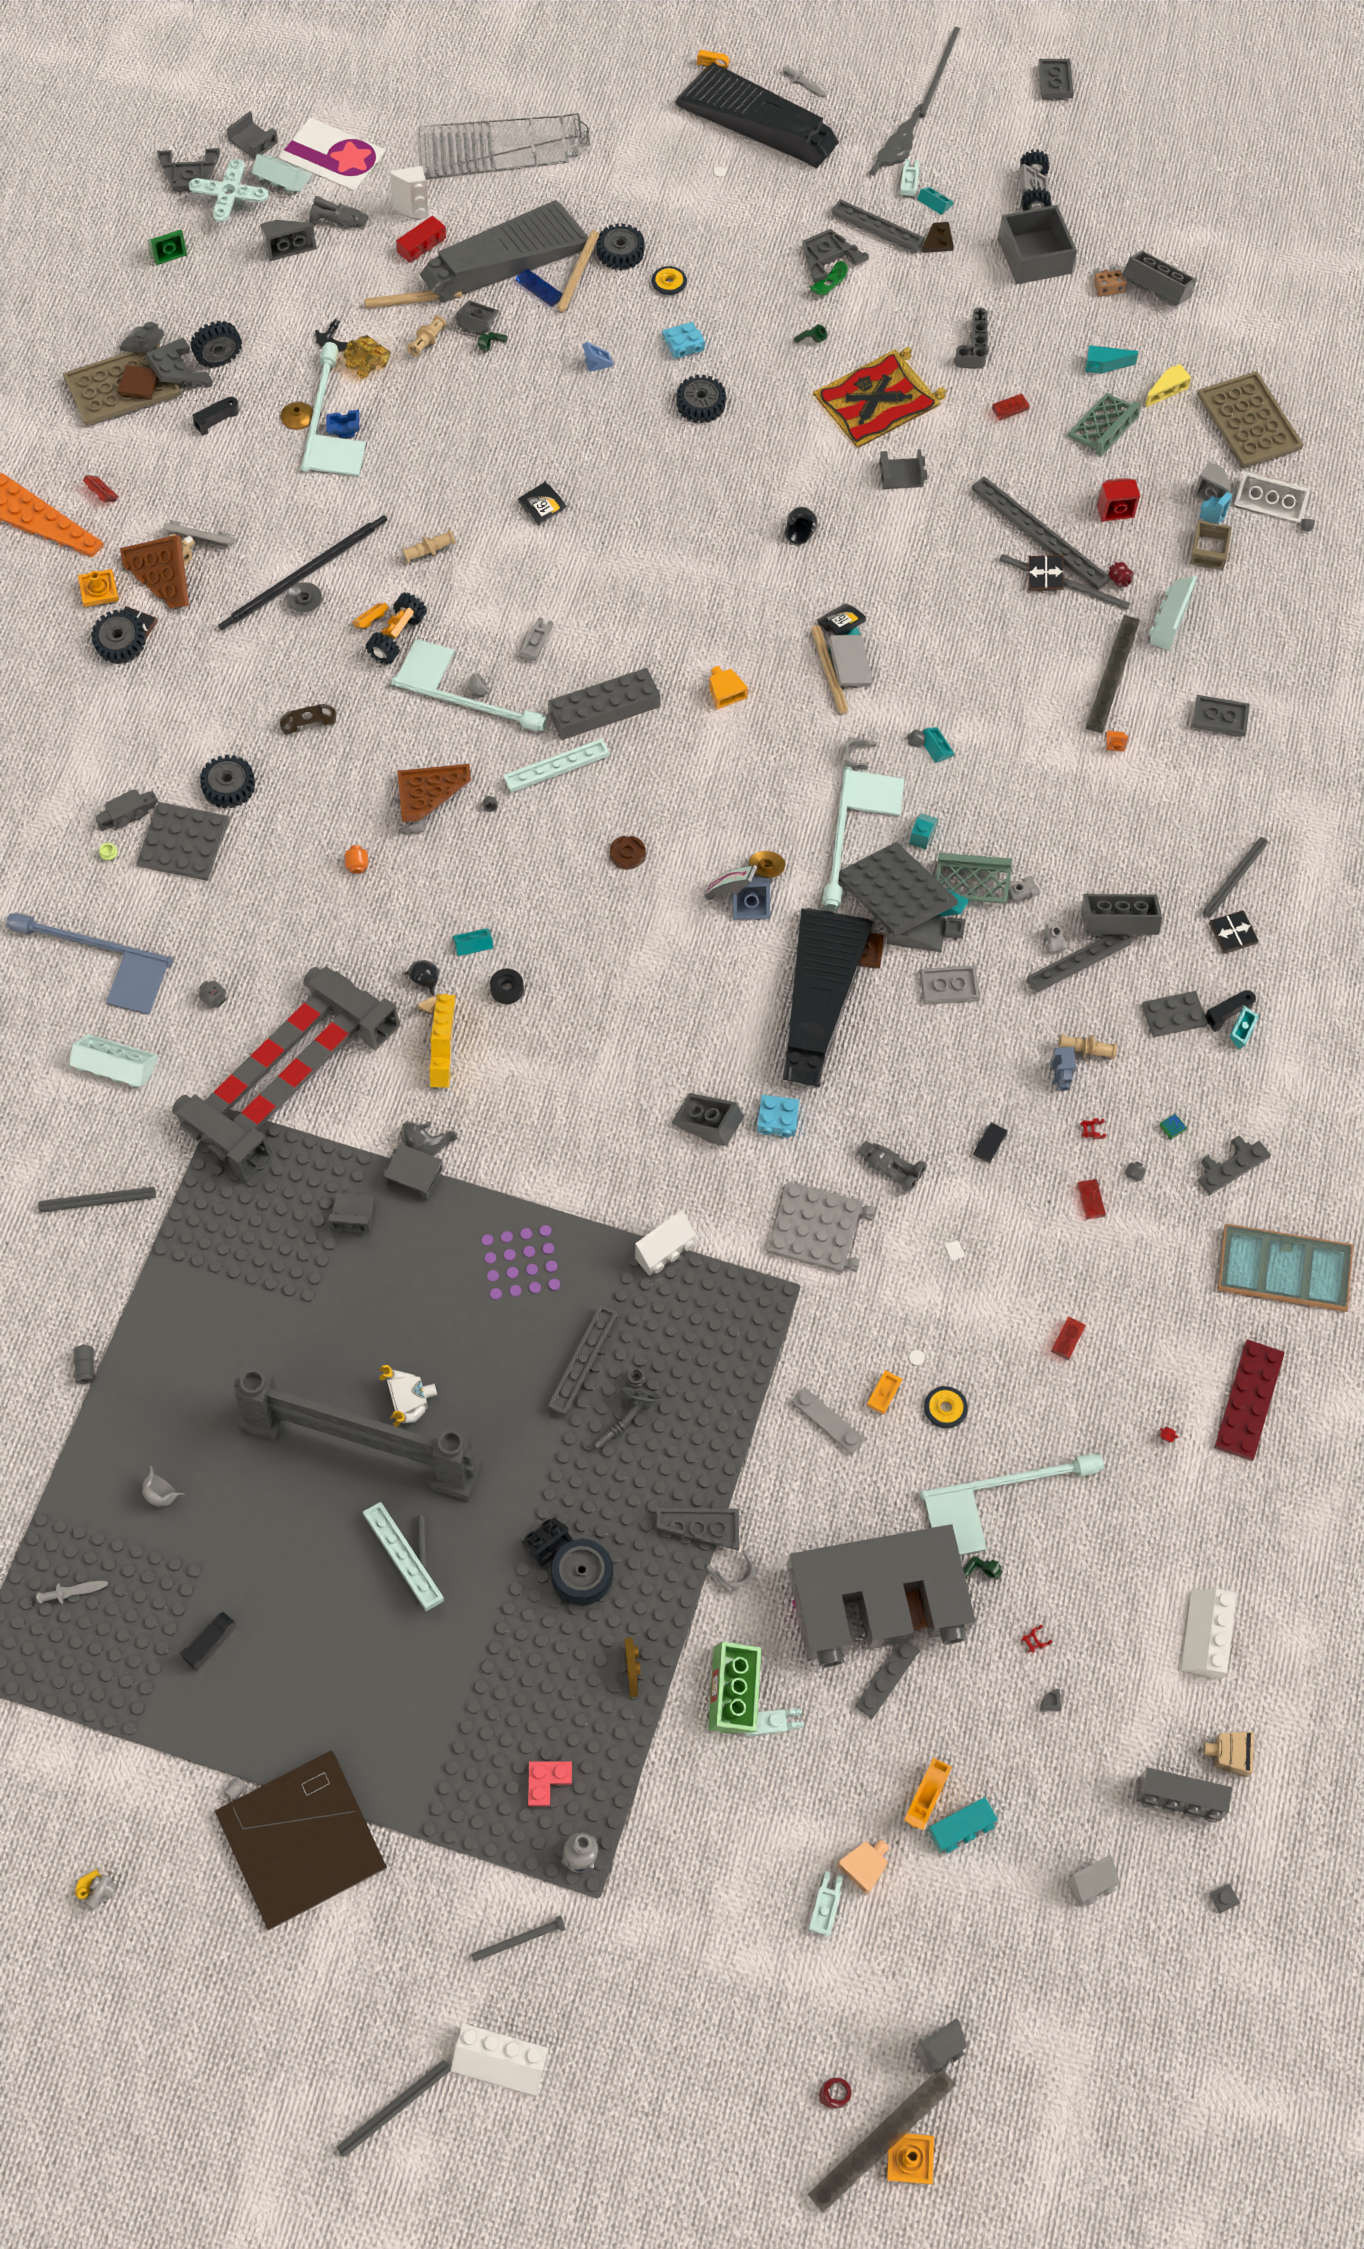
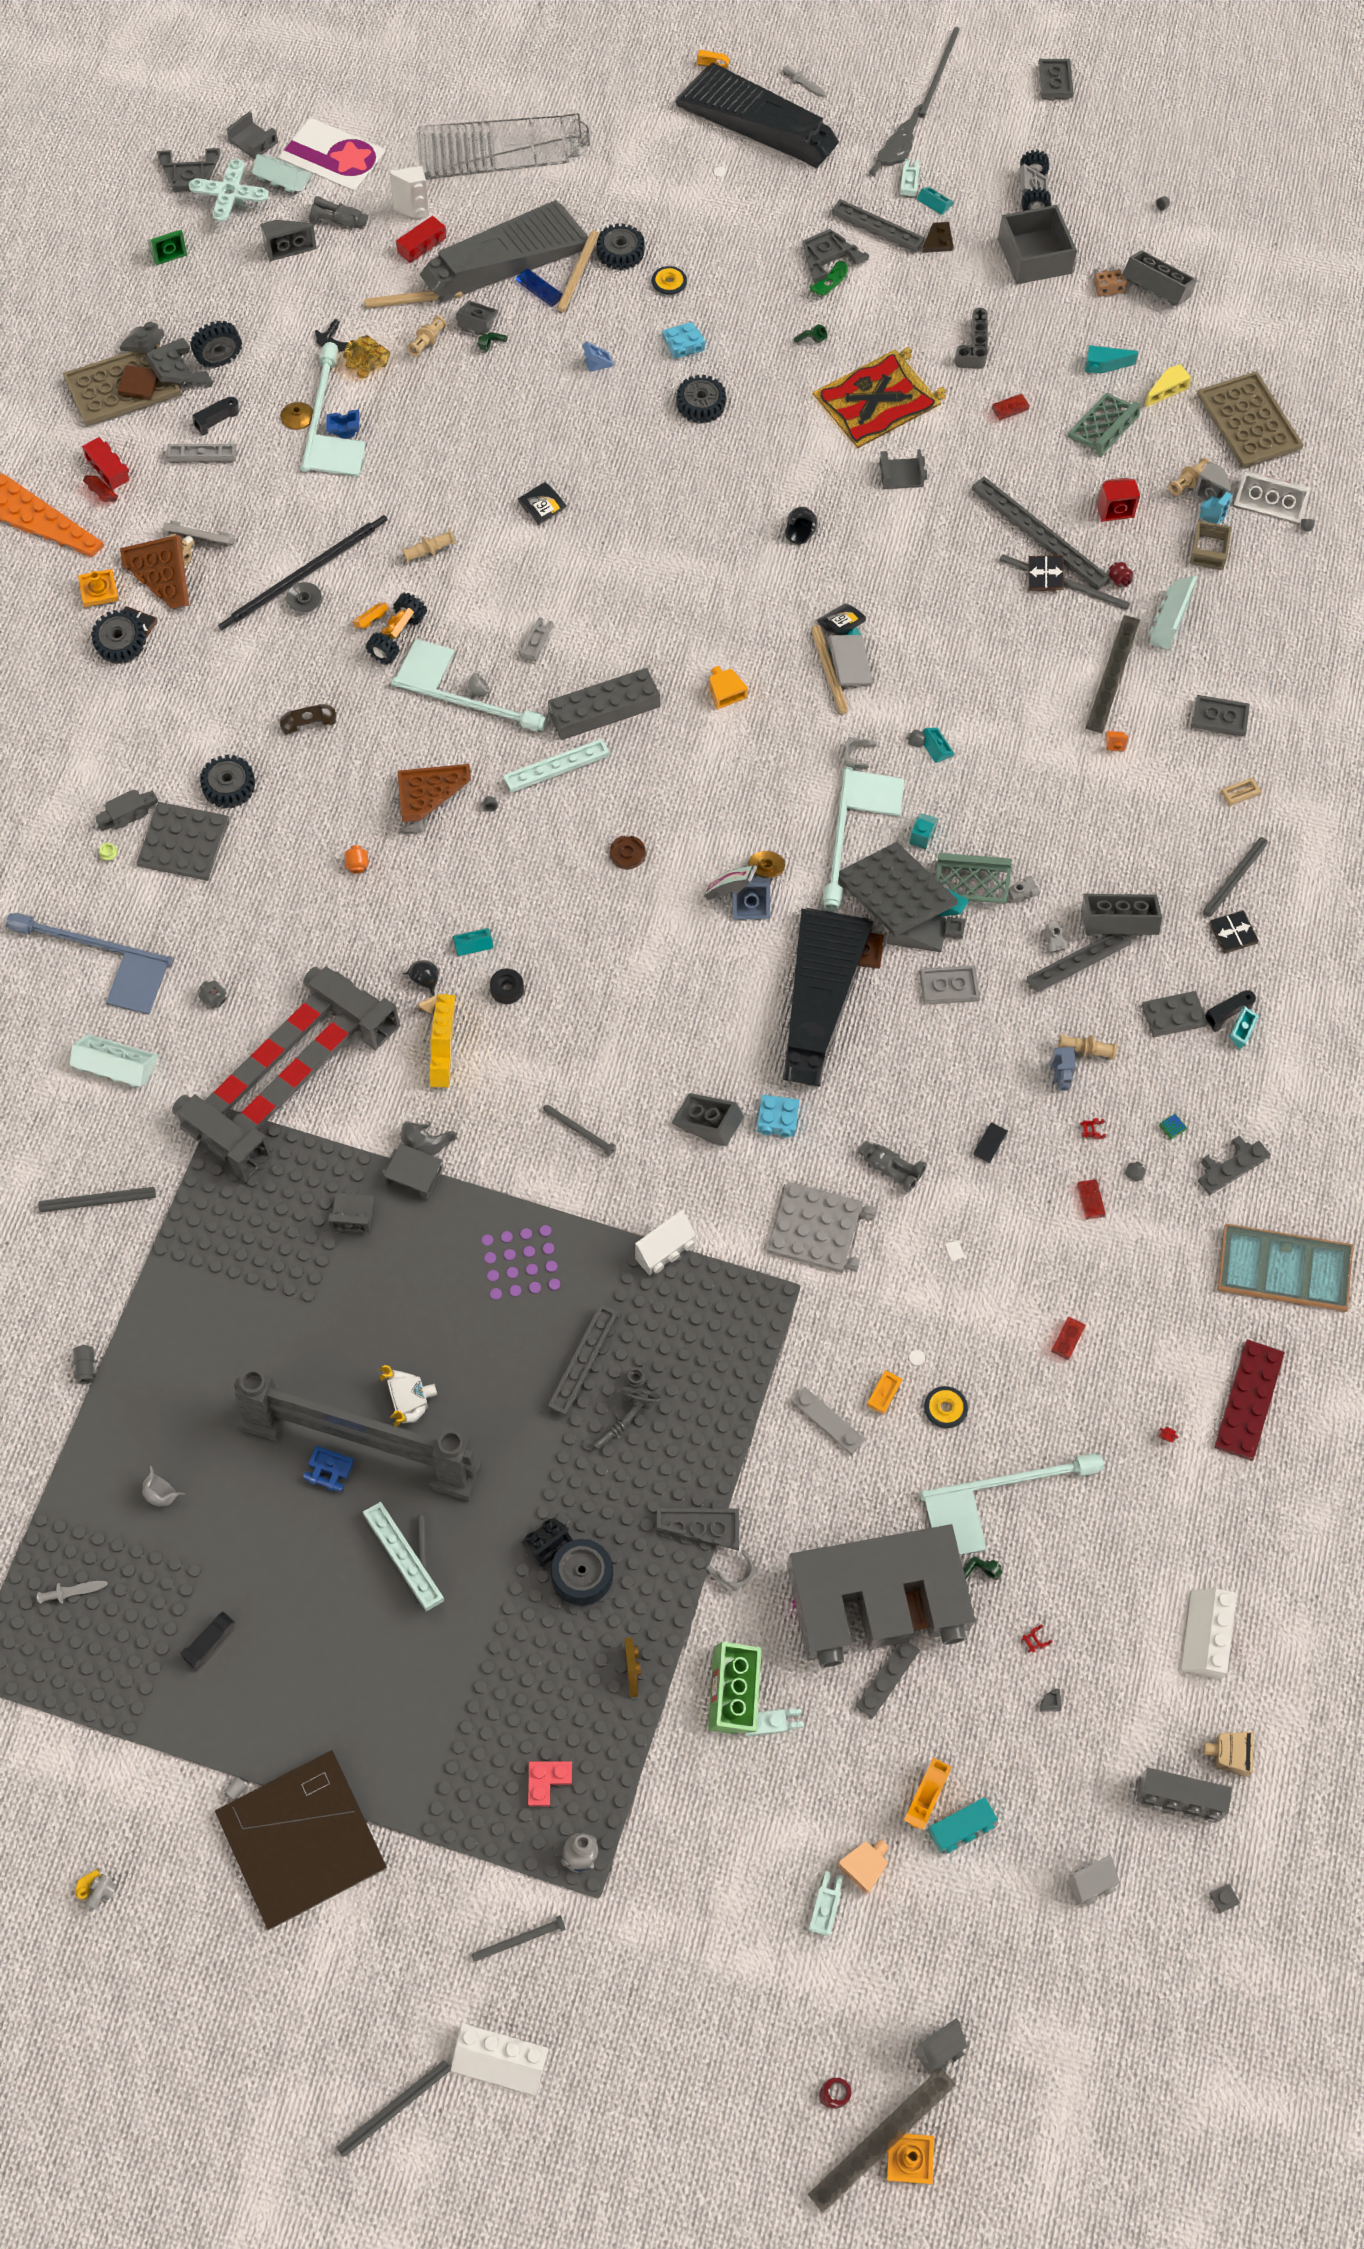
none -> red brick [82,437,130,490]
none -> light grey plate [167,444,237,462]
none -> blue plate [303,1446,355,1492]
none -> dark grey bar [543,1105,616,1156]
none -> dark grey hinge [1156,196,1170,211]
none -> tan piece [1169,458,1210,496]
none -> tan tile [1220,777,1261,807]

